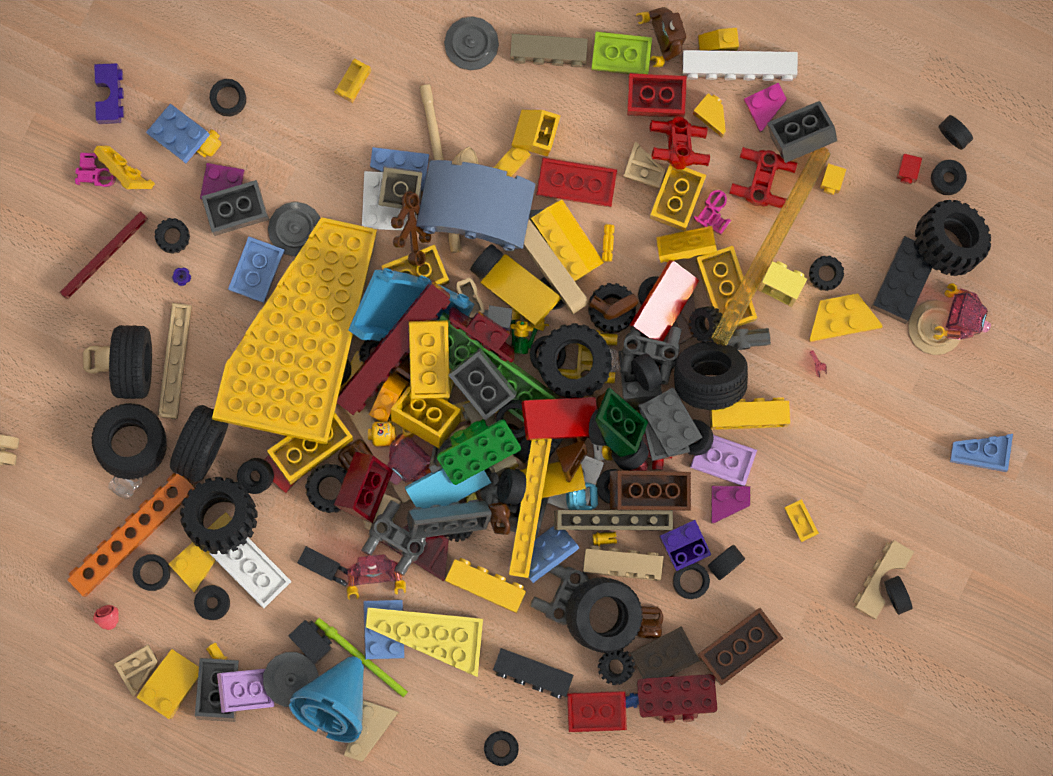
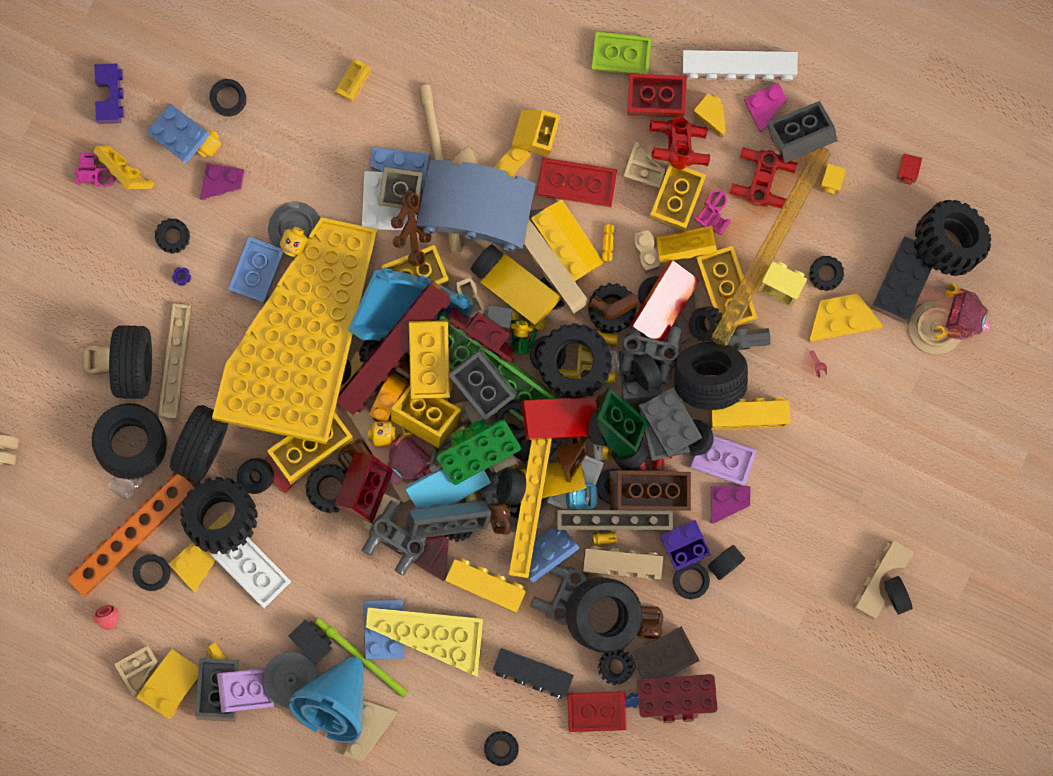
dark red tile [59,211,148,299] -> none
black tyre [194,585,230,620] -> none
dark grey brick [201,180,269,236] -> none
black hinge [297,546,352,587] -> none
clear pink torso [346,554,406,600] -> none
dark grey piece [444,16,499,71] -> none
dark tan brick [510,34,588,67] -> none
reddish brown torso [636,7,686,67] -> none
reddish brown brick [697,608,784,686] -> none
yellow slope [698,28,739,51] -> none
yellow plate [784,499,819,542] -> none
black tyre [931,160,967,195] -> none
black tyre [938,115,973,150] -> none
medium blue wing [950,434,1013,472] -> none
none -> yellow head [280,227,307,257]
none -> tan brick [634,230,660,273]

